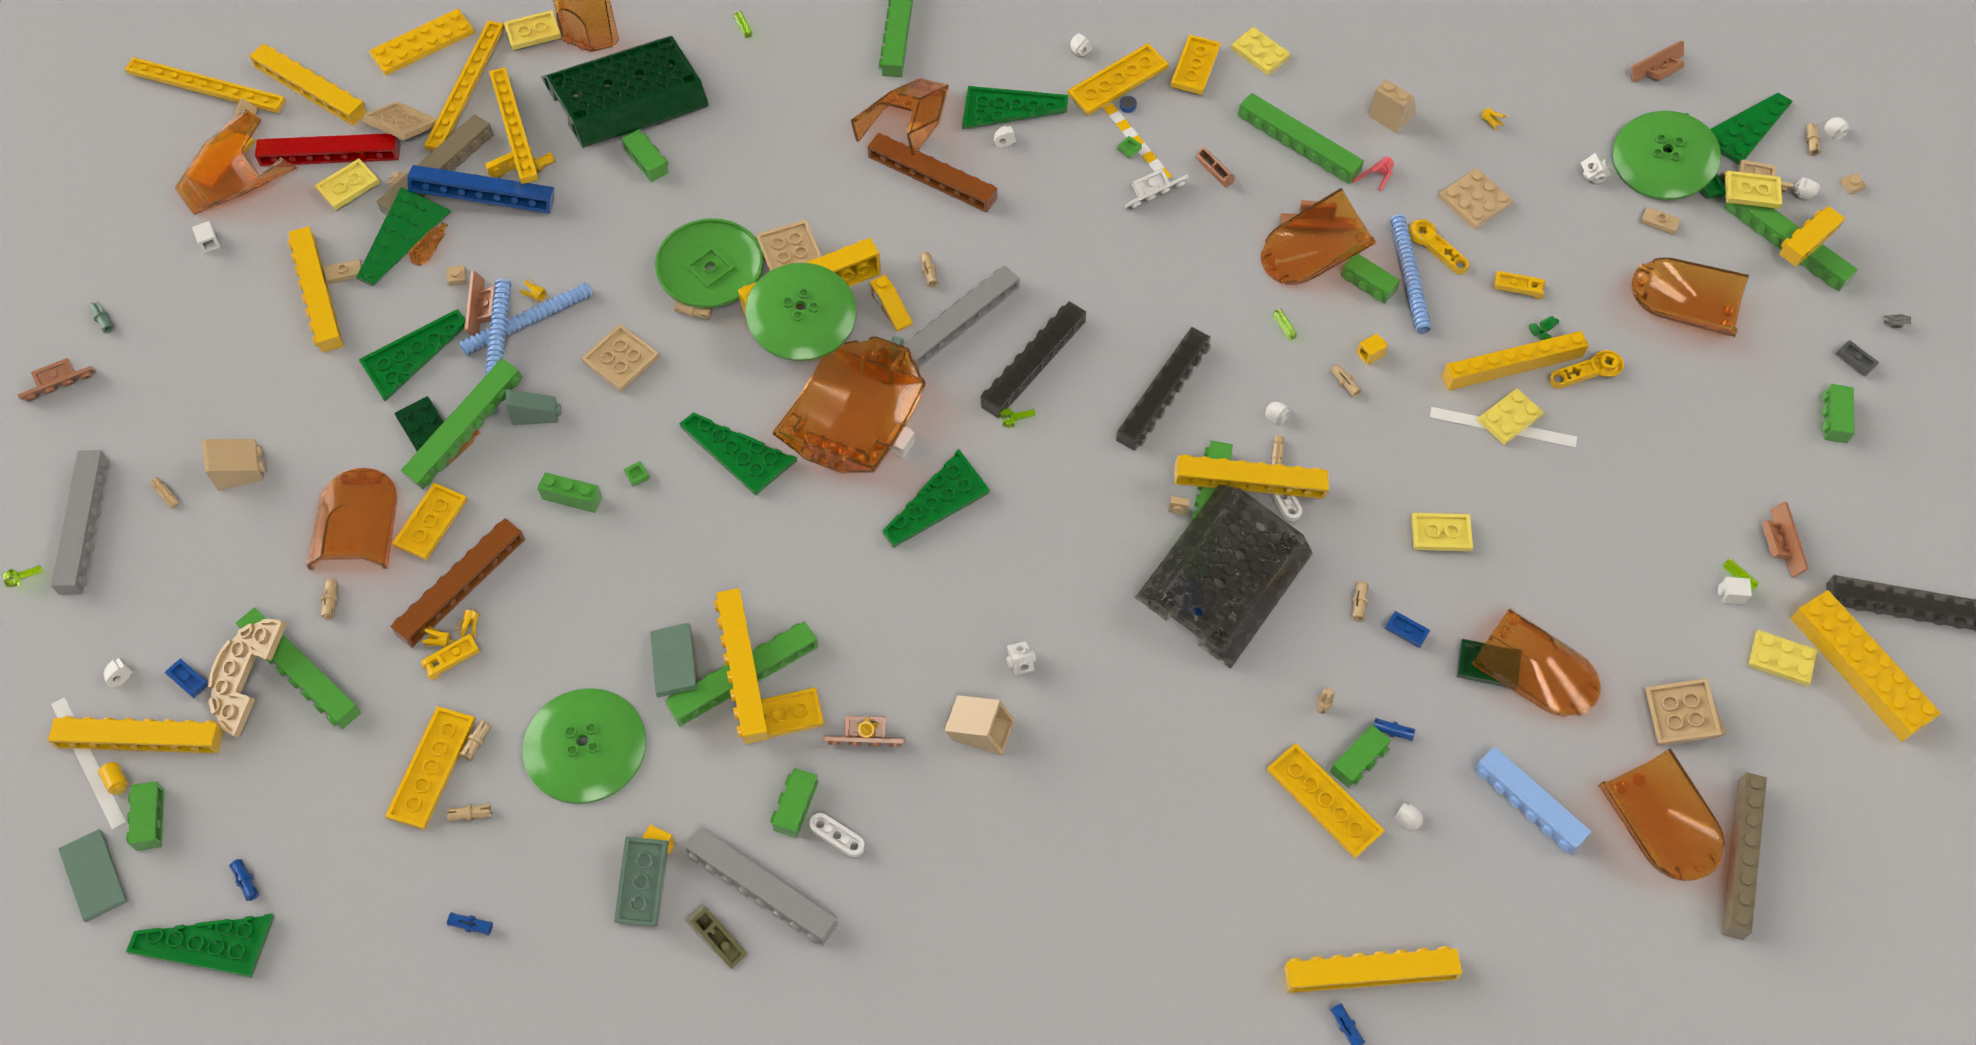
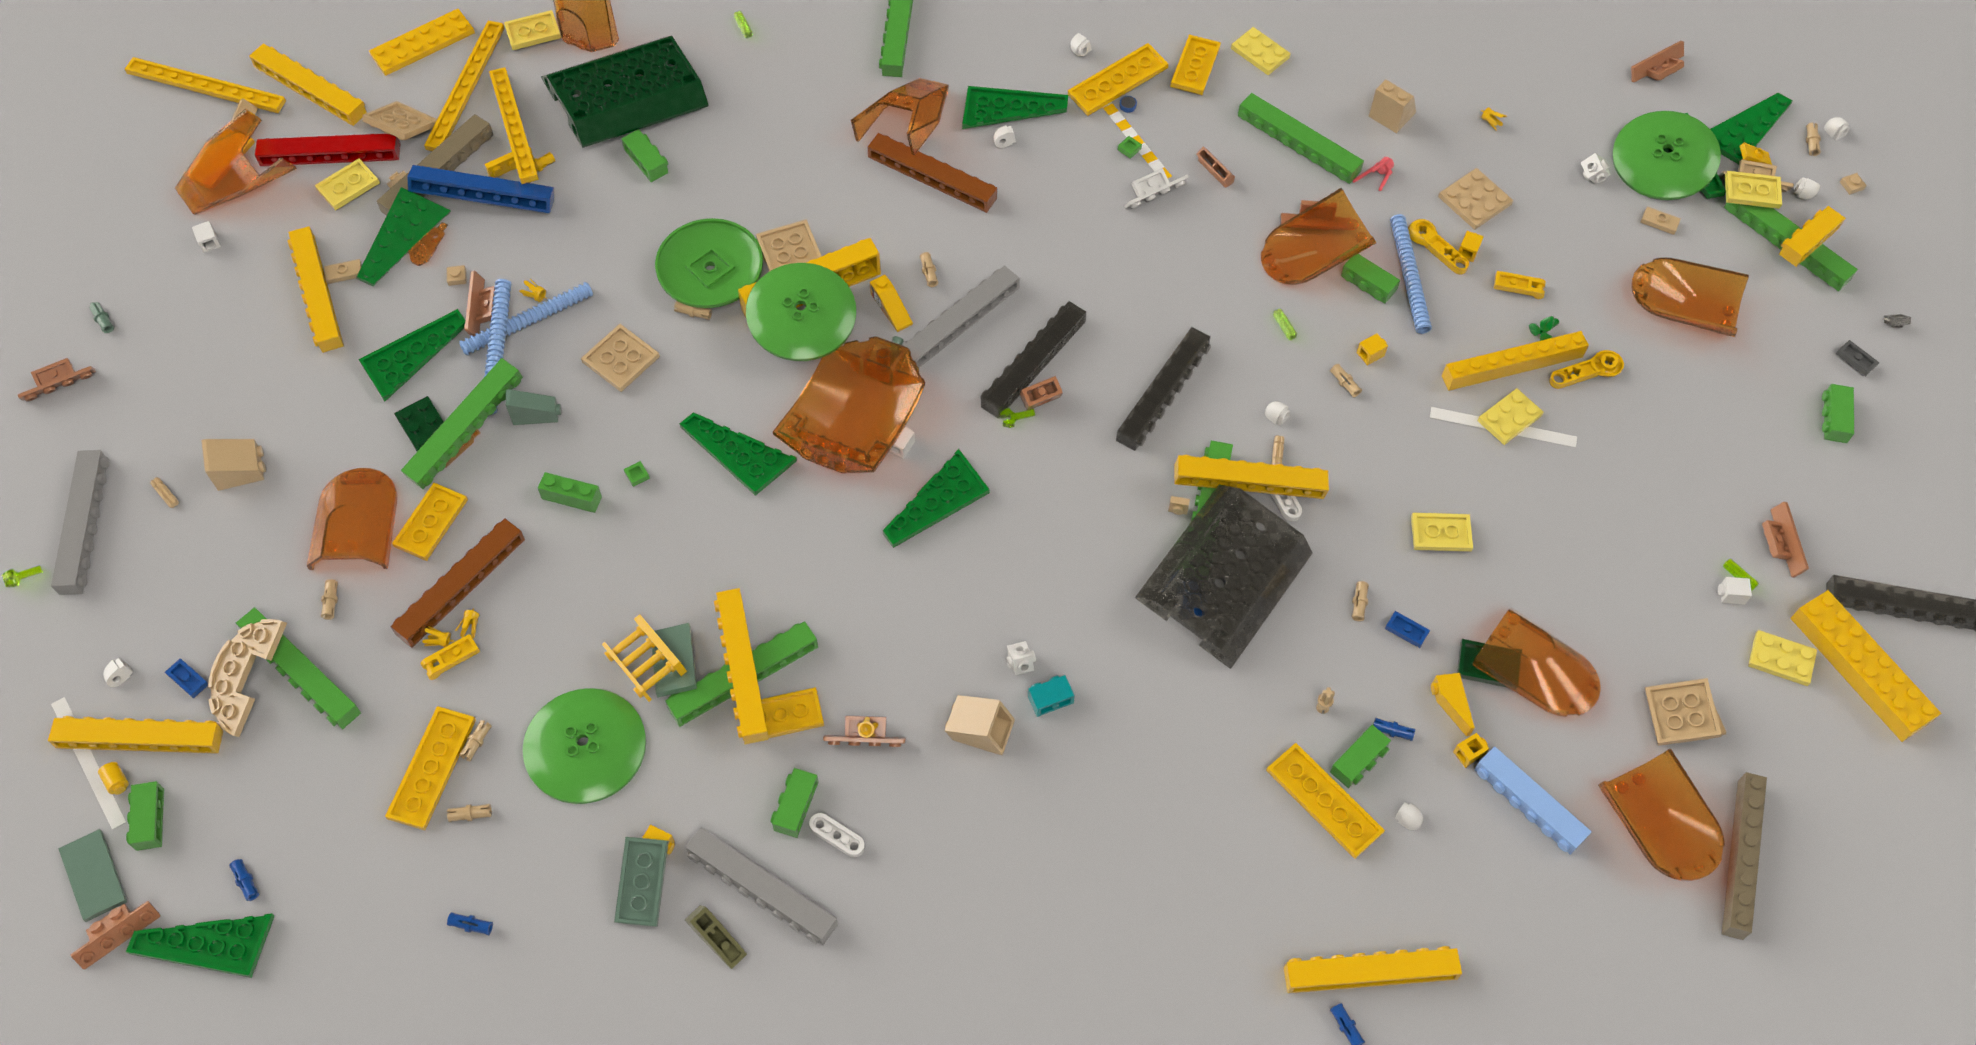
none -> nougat bracket [70,901,160,970]
none -> yellow fence [602,614,687,702]
none -> nougat brick [1020,376,1063,411]
none -> teal brick [1028,675,1075,717]
none -> yellow slope [1431,673,1475,736]
none -> yellow brick [1453,733,1489,768]
none -> yellow brick [1458,230,1484,262]
none -> yellow plate [1740,142,1772,165]

